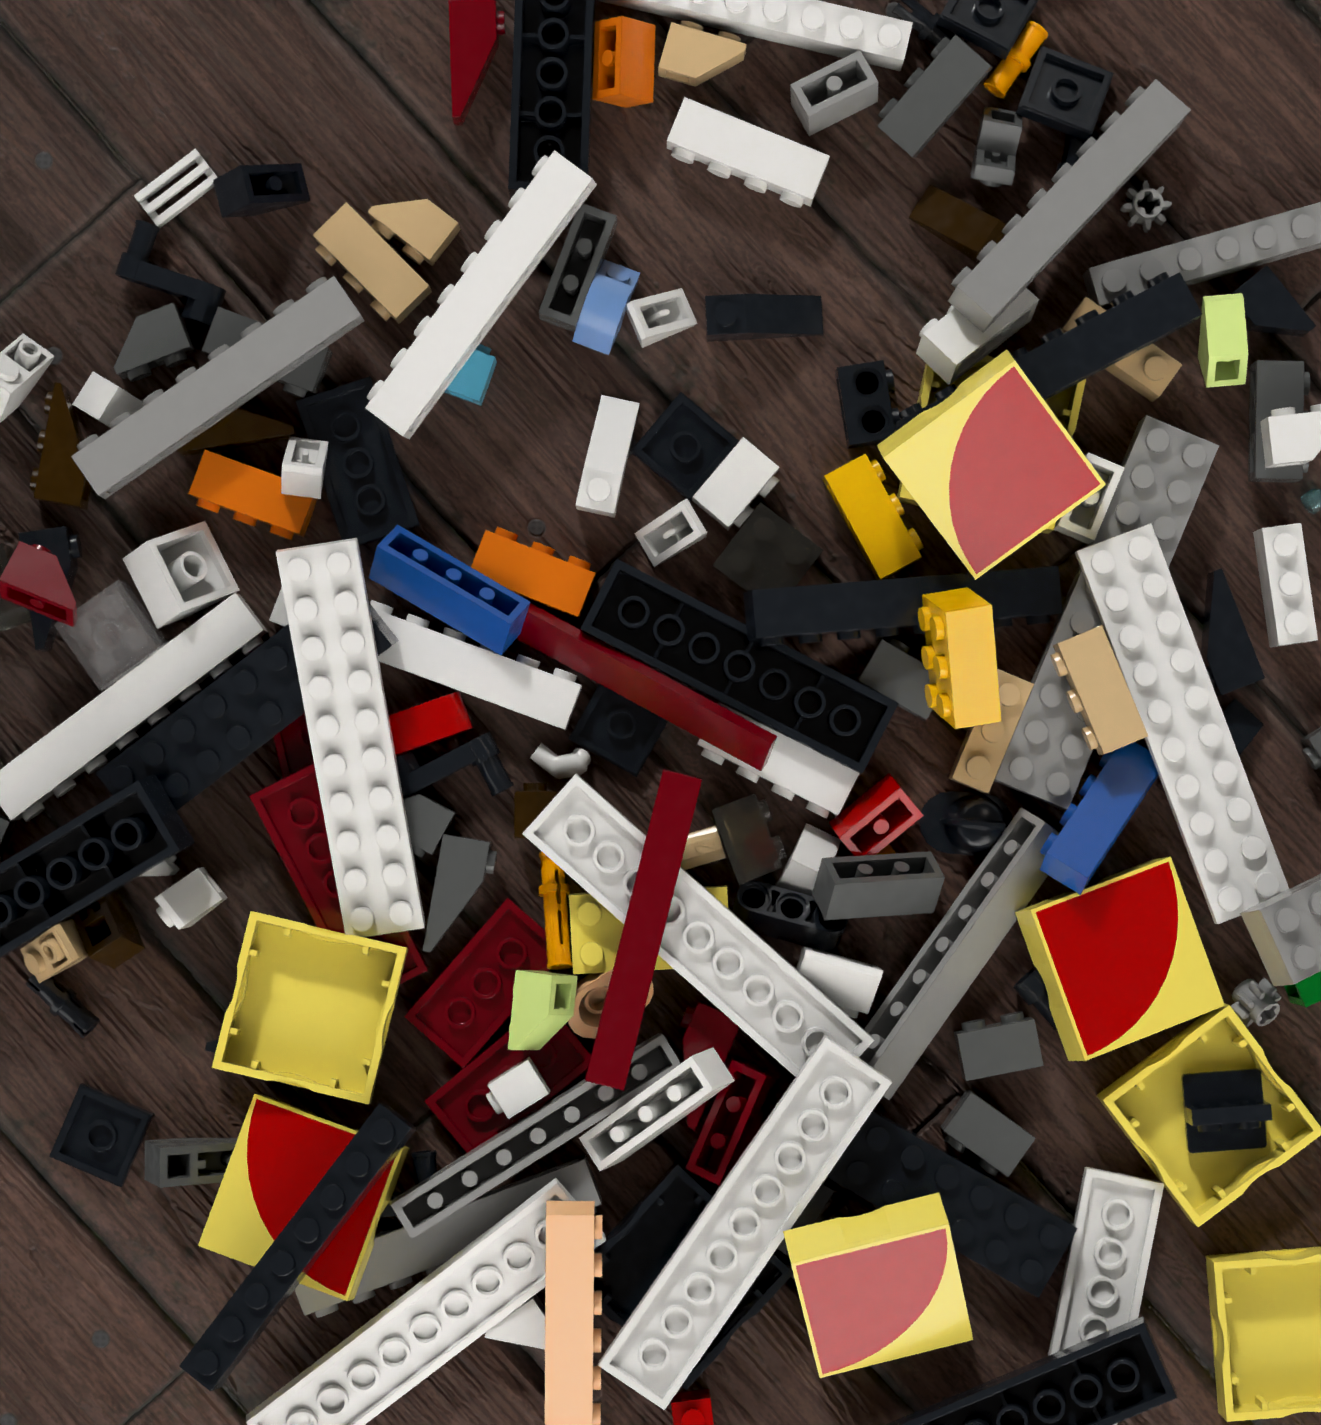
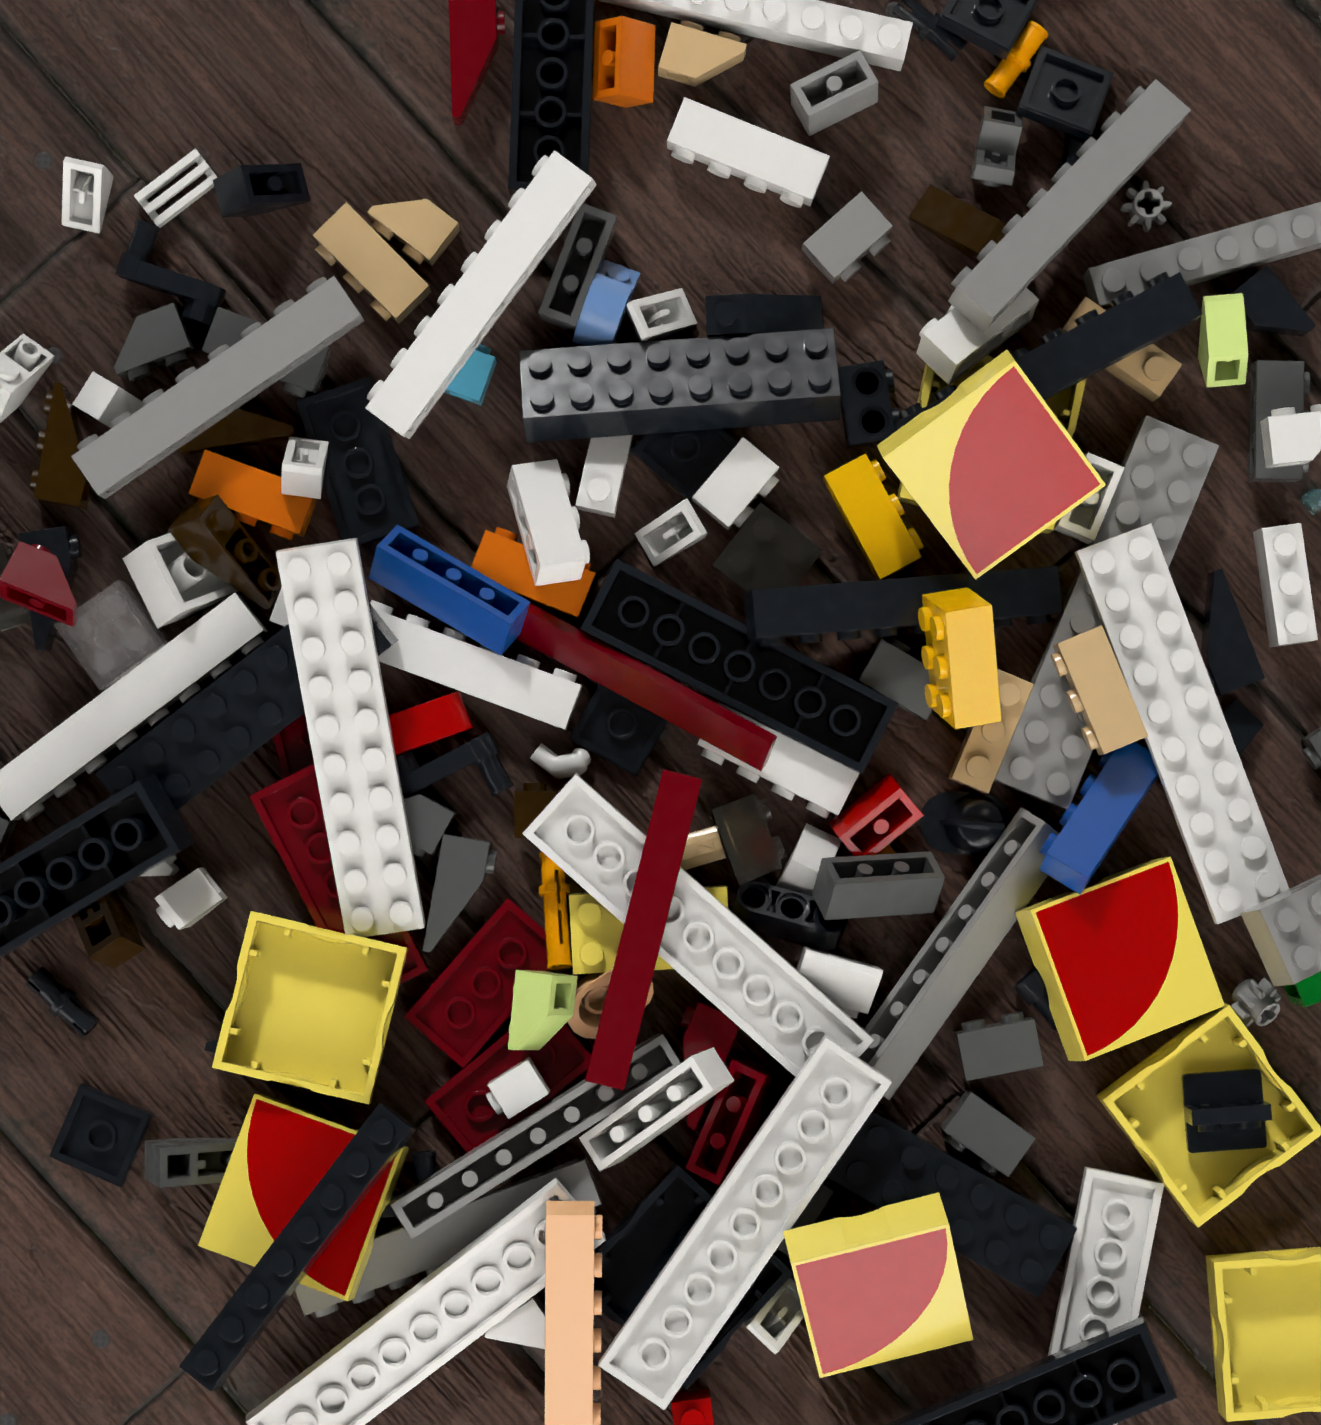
tan slope [20,919,88,984] -> none
dark grey brick [878,35,993,158] -> none
none -> white slope [62,157,114,233]
none -> dark brown slope [168,494,282,609]
none -> white brick [507,459,590,586]
none -> black brick [519,328,841,443]
none -> white slope [745,1278,804,1354]
none -> light grey brick [801,191,893,285]

